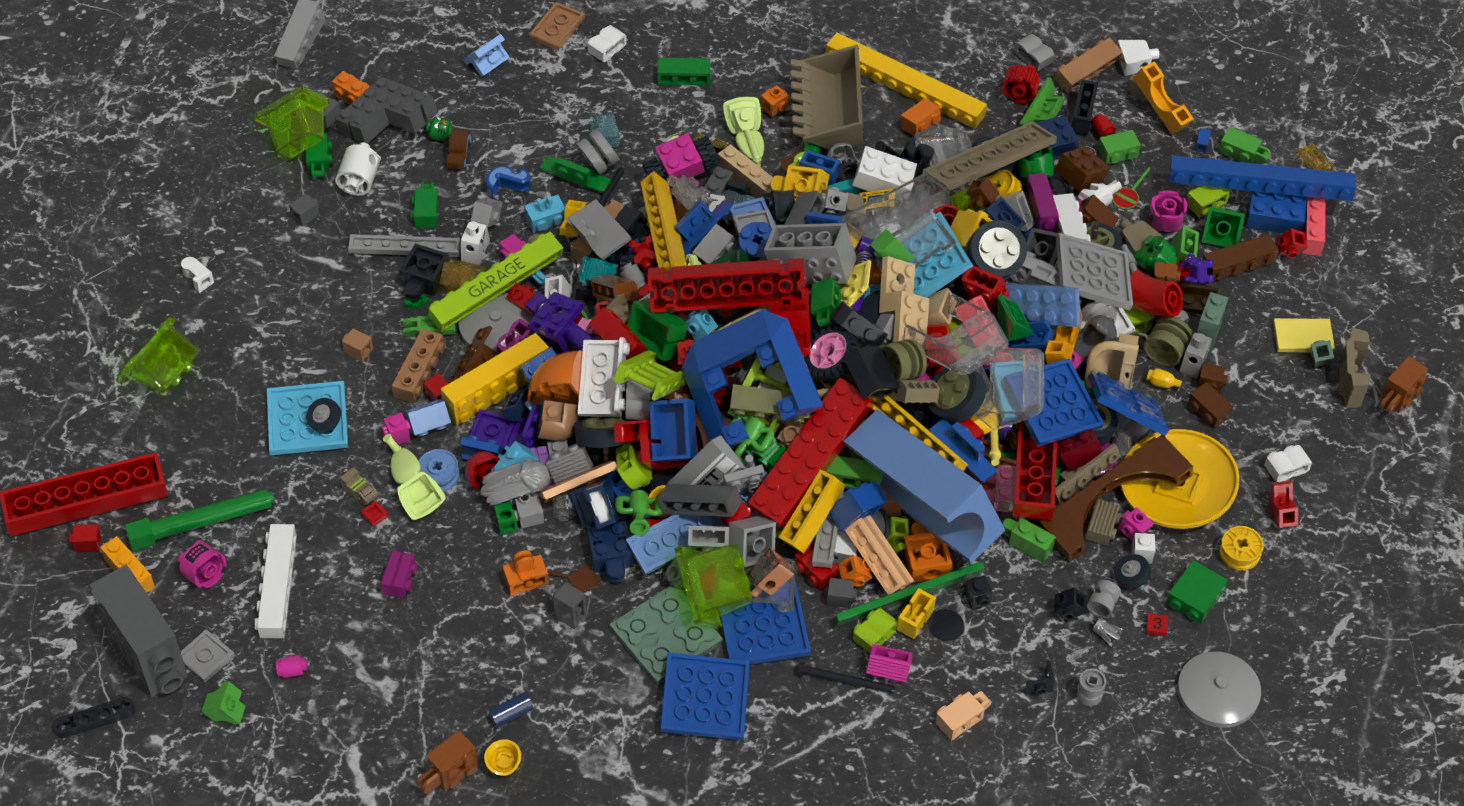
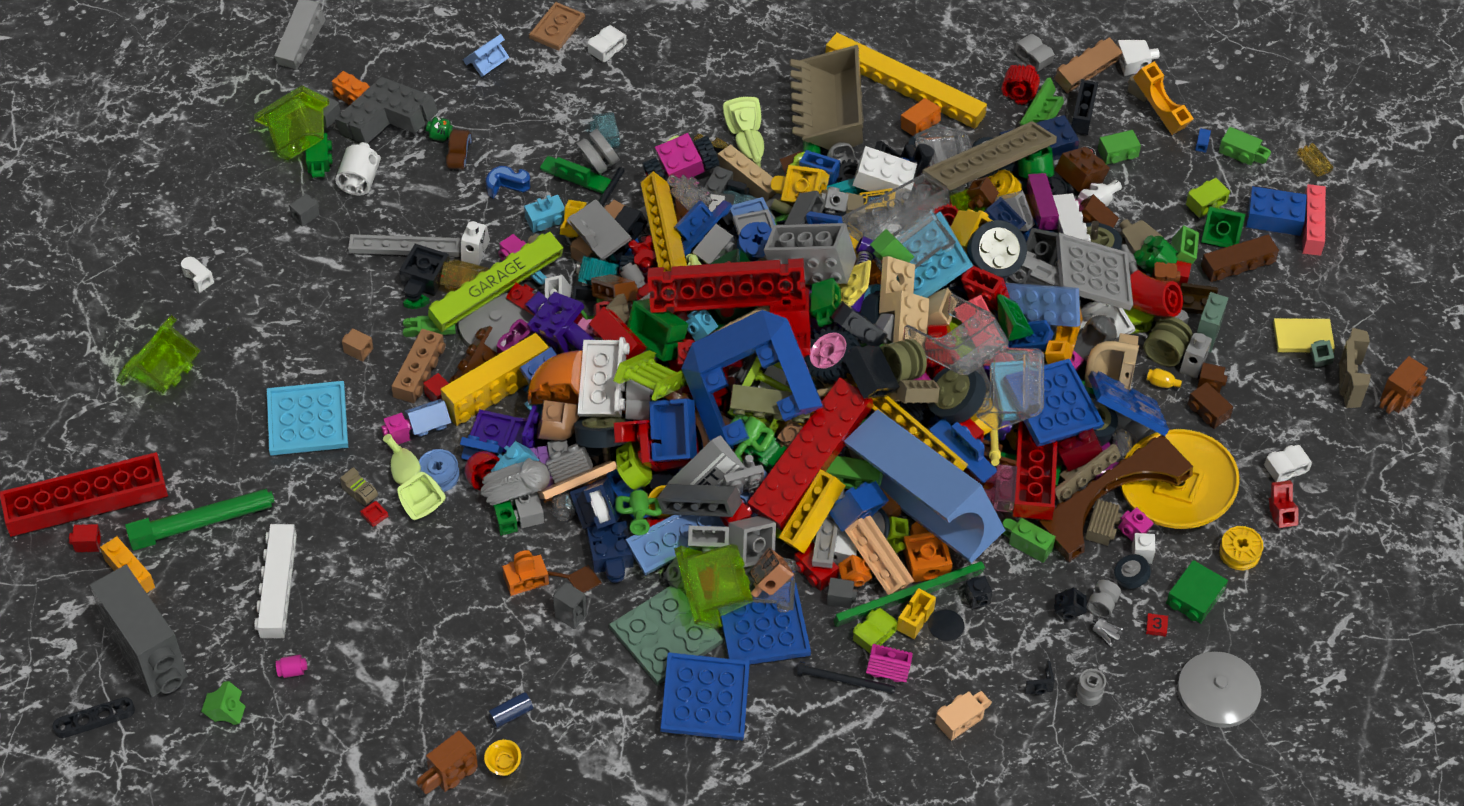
dark pink brick [178,540,226,588] -> none
light grey tile [181,630,235,683] -> none
black wheel [306,398,341,433] -> none
magenta brick [380,550,418,598] -> none
green brick [411,182,439,228] -> none
light grey brick [471,197,503,227] -> none
dark blue brick [502,388,528,421] -> none
green brick [658,58,711,86] -> none
orange brick [761,85,788,117] -> none
black brick [763,190,795,220] -> none
red brick [1091,114,1116,137] -> none
piece [1112,167,1150,210] -> none
dark pink brick [1148,190,1188,232] -> none
blue brick [1169,155,1356,201] -> none
dark purple animal [1179,253,1214,284] -> none
red brick [1276,229,1307,258] -> none

